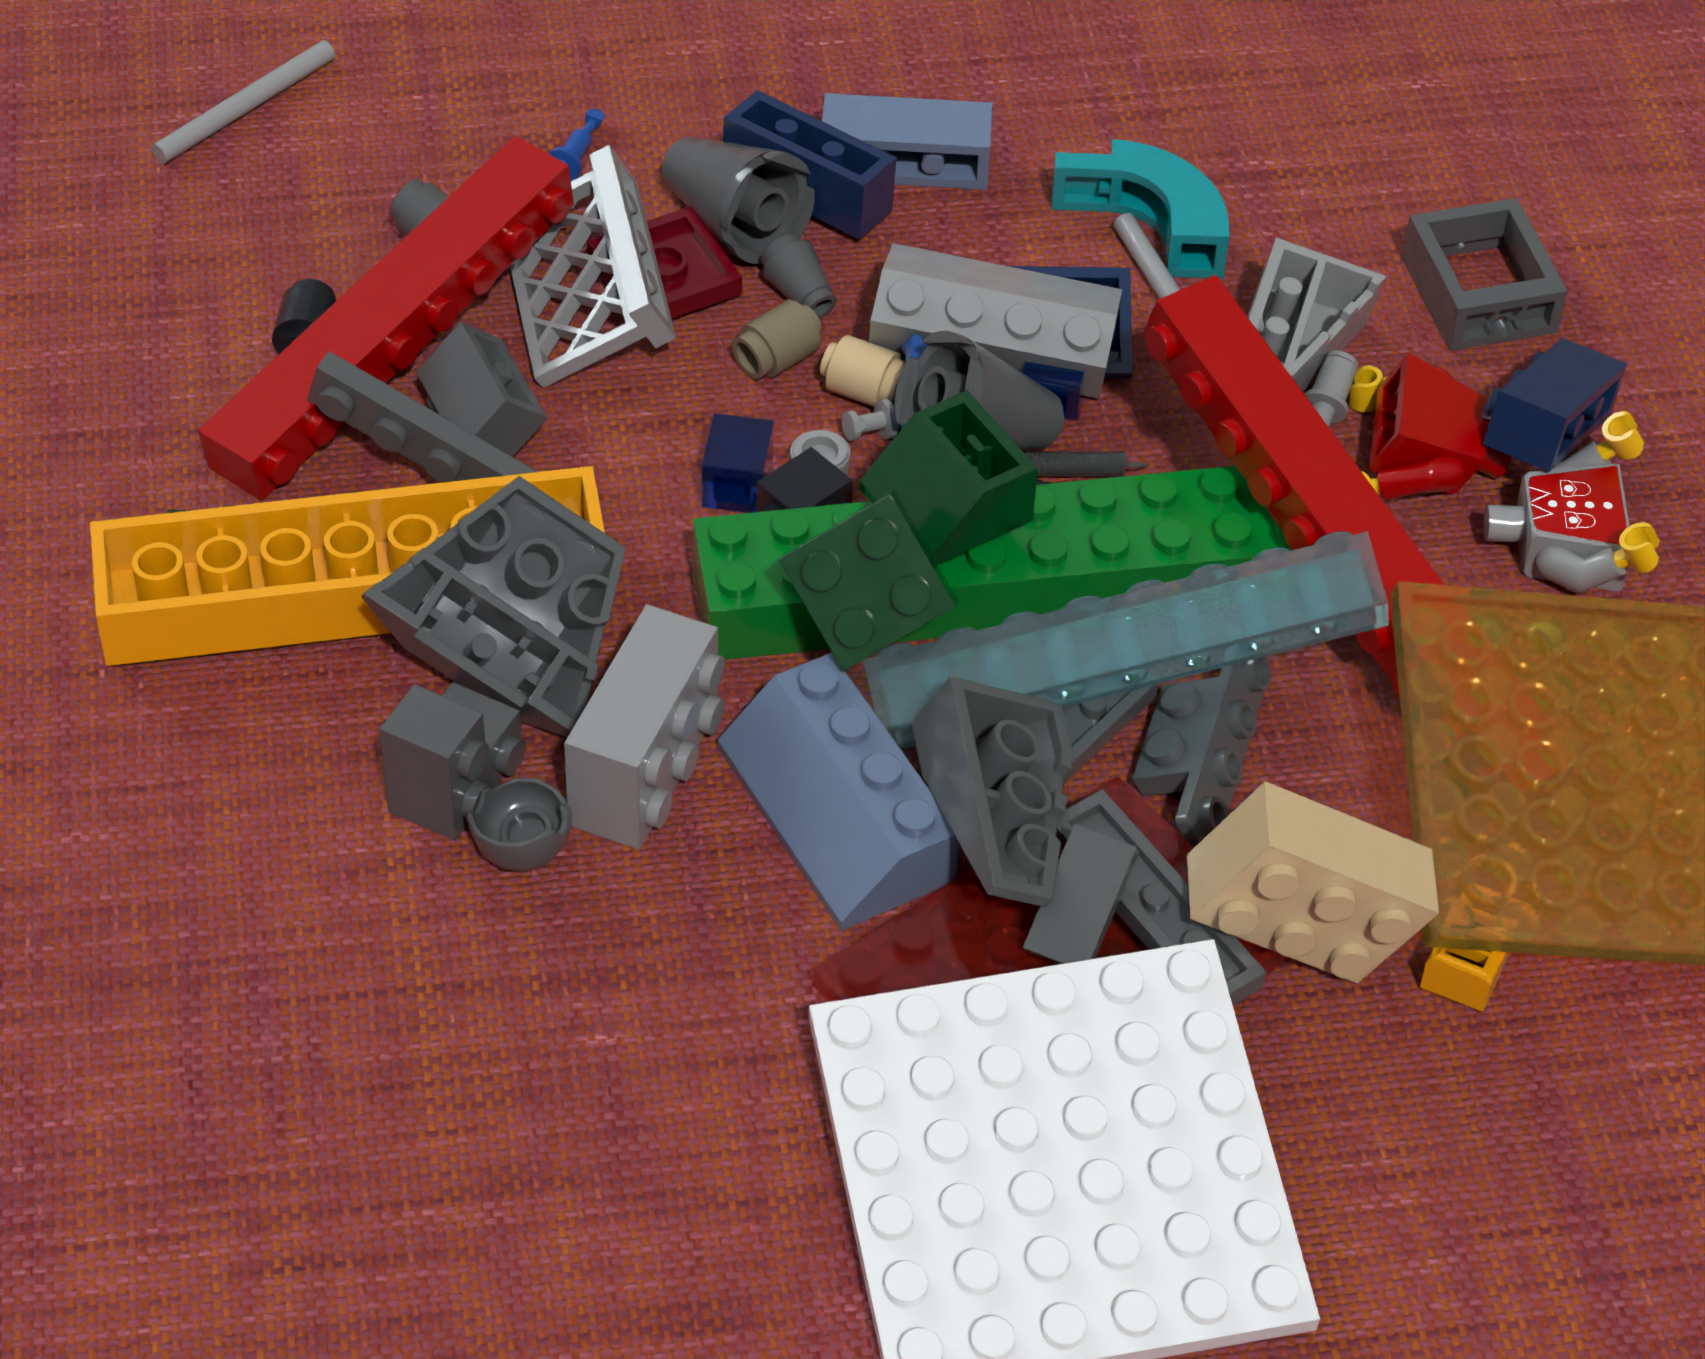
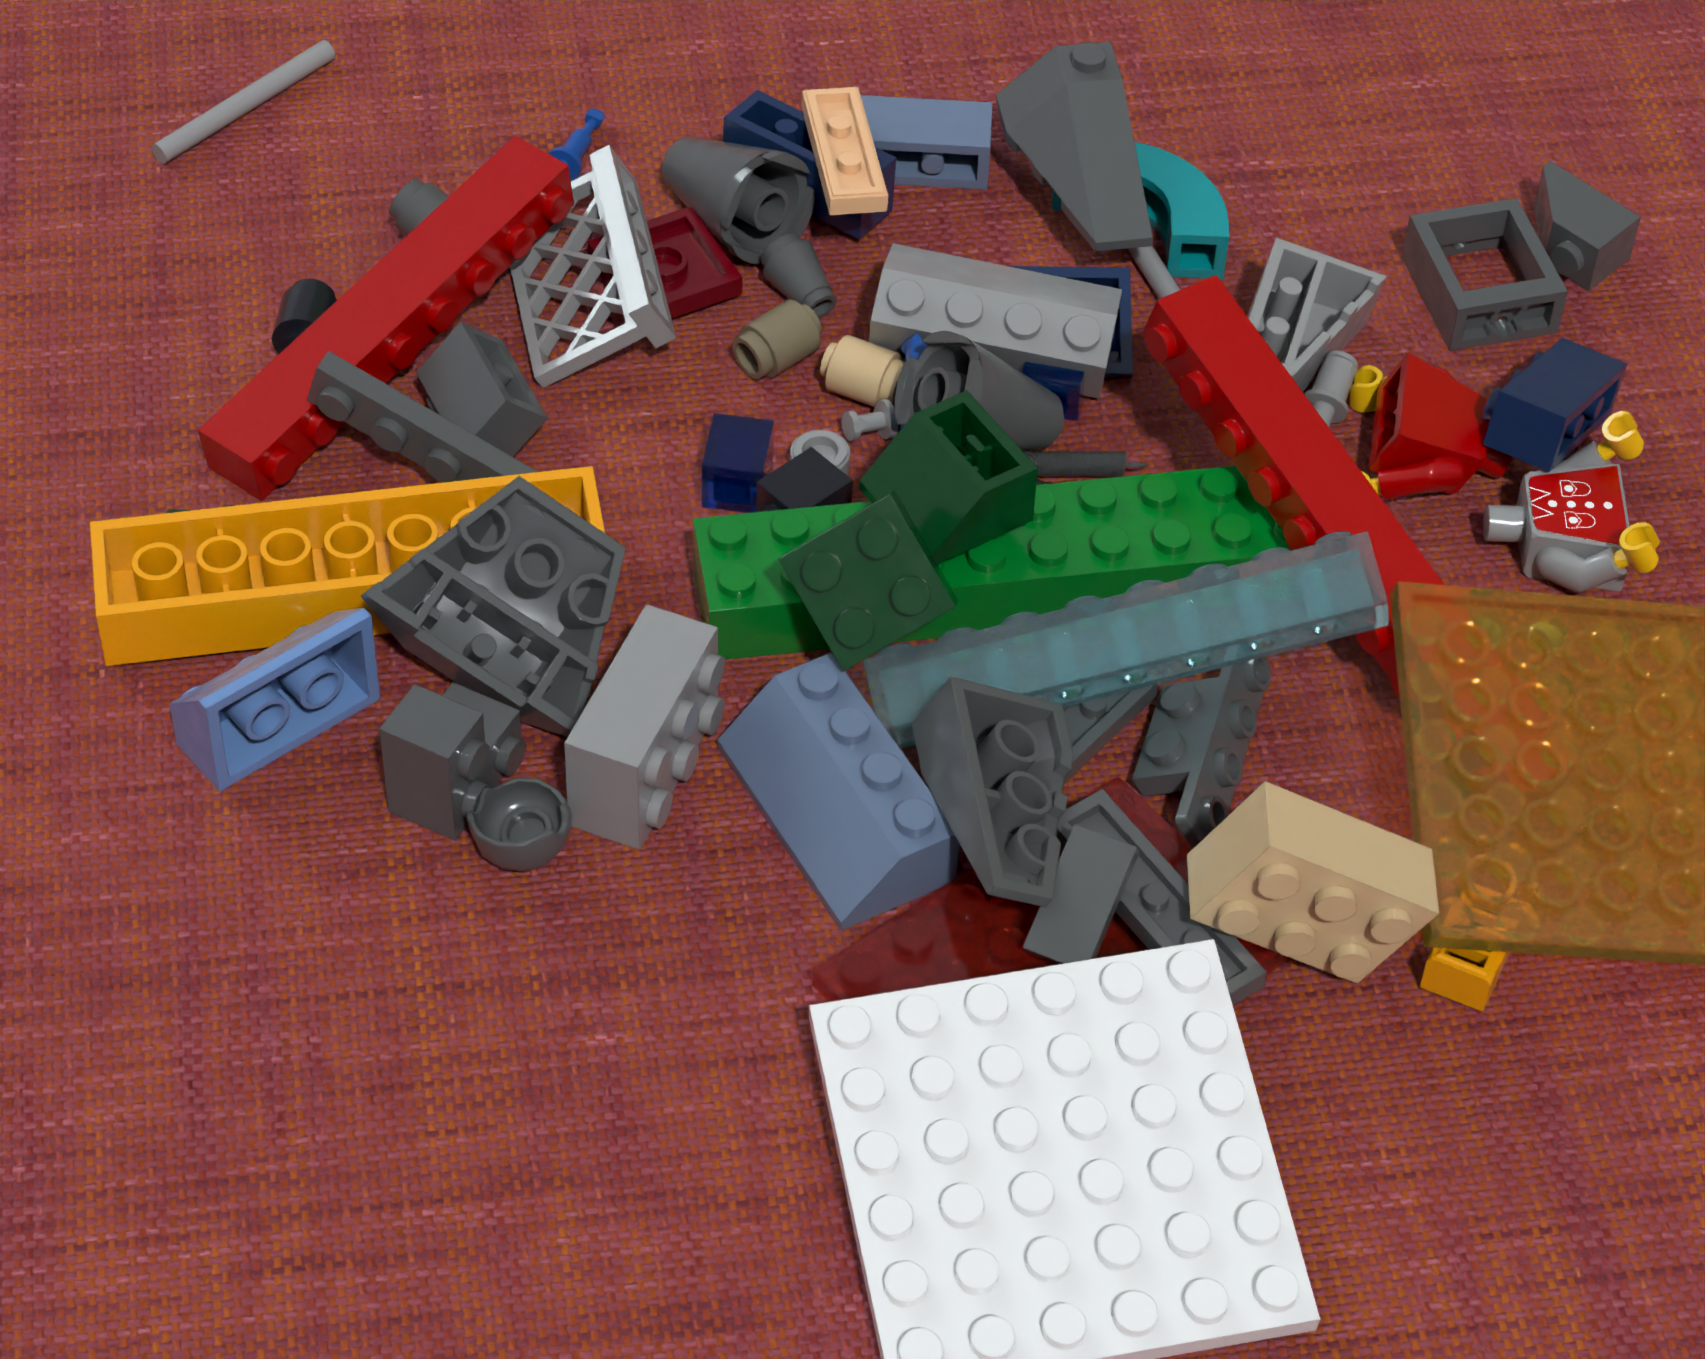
none -> medium blue slope [169,608,380,792]
none -> light nougat tile [801,87,888,215]
none -> dark grey wedge [996,42,1153,251]
none -> dark grey slope [1534,161,1641,291]

